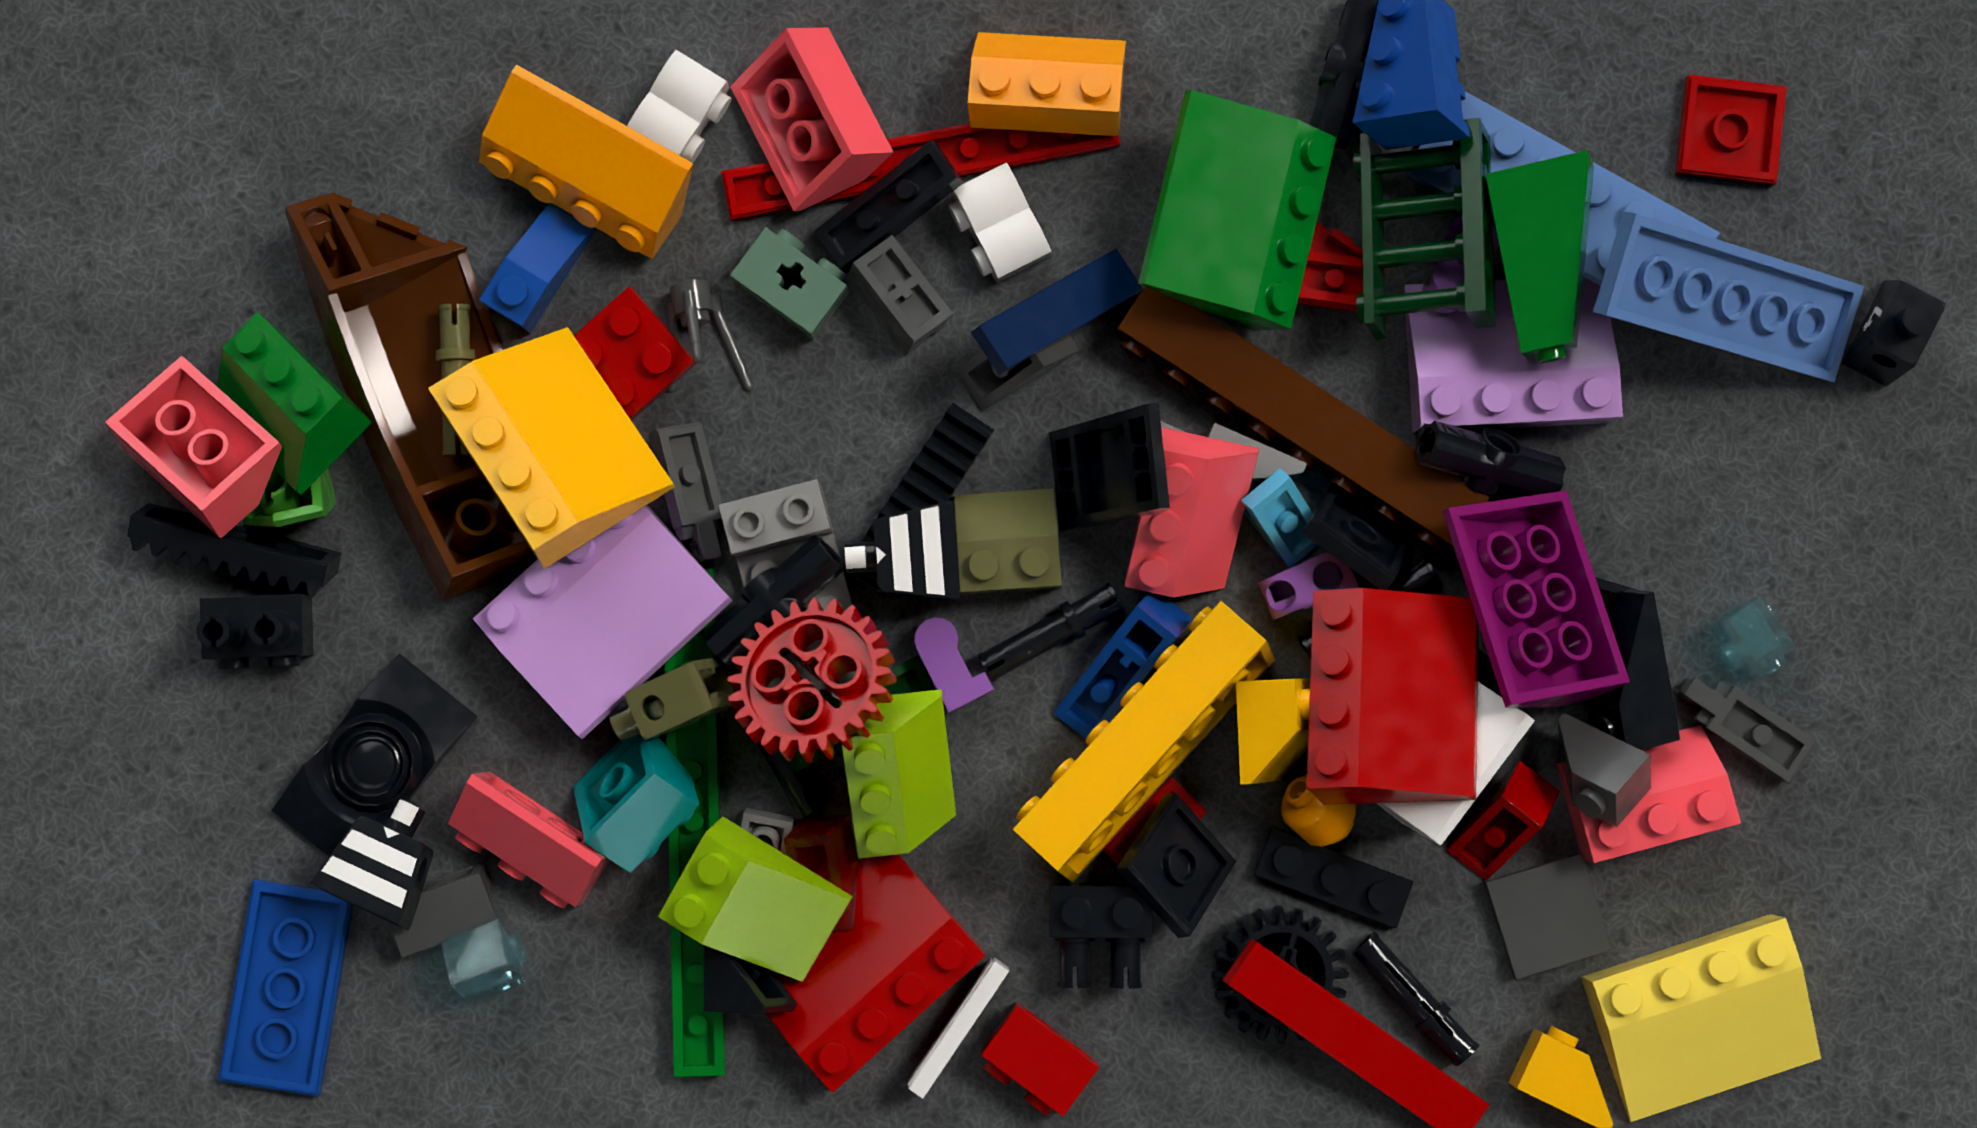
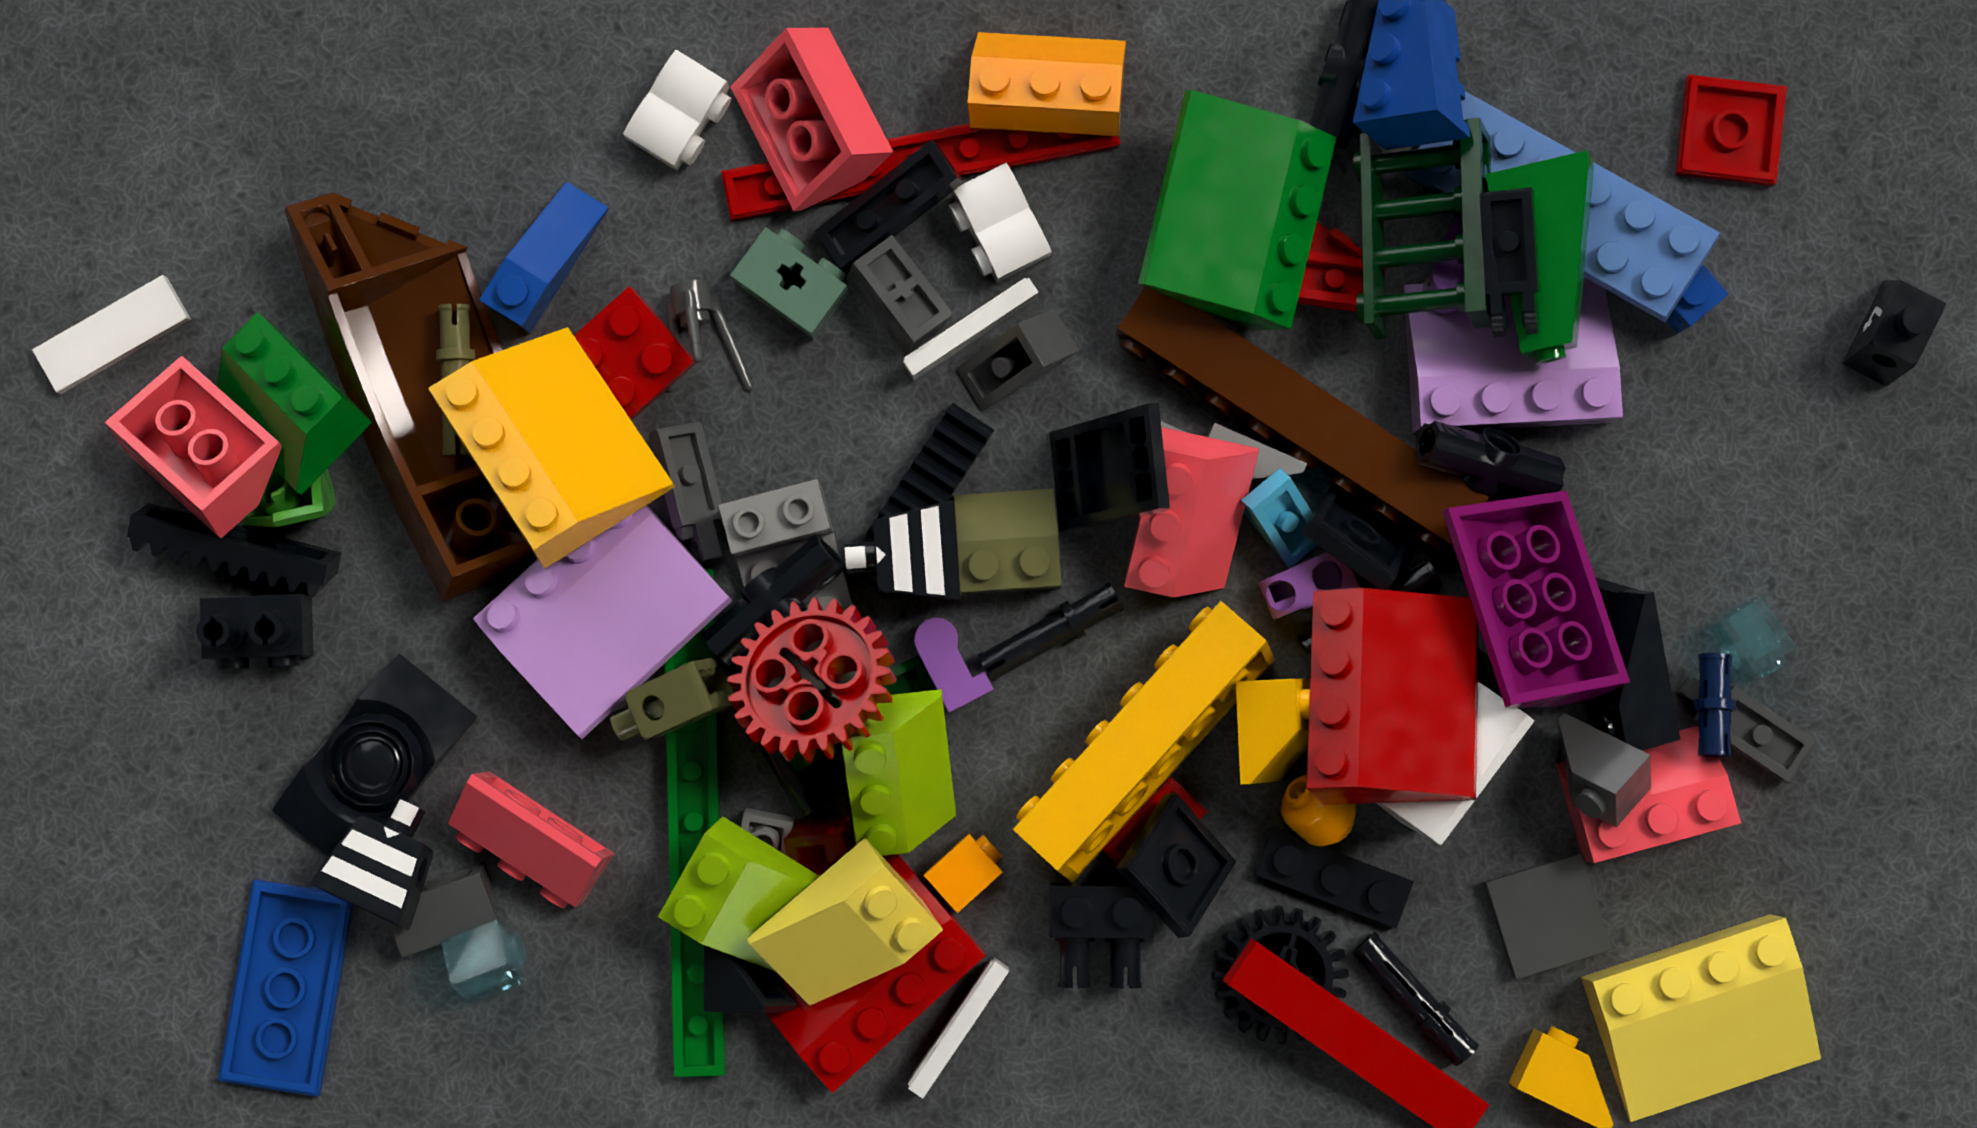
light orange slope [479,65,694,259] -> none
teal slope [573,734,700,873] -> none
dark blue tile [971,249,1143,375] -> none
red brick [981,1002,1100,1117] -> none
blue slope [1053,592,1193,740] -> none
red slope [1446,761,1560,881] -> none
medium blue plate [1593,211,1864,382] -> none
none -> white tile [32,275,191,394]
none -> light yellow slope [747,838,943,1005]
none -> white tile [903,278,1039,381]
none -> light orange brick [924,833,1003,913]
none -> black hinge [1479,187,1540,337]
none -> dark blue pin [1694,653,1736,758]

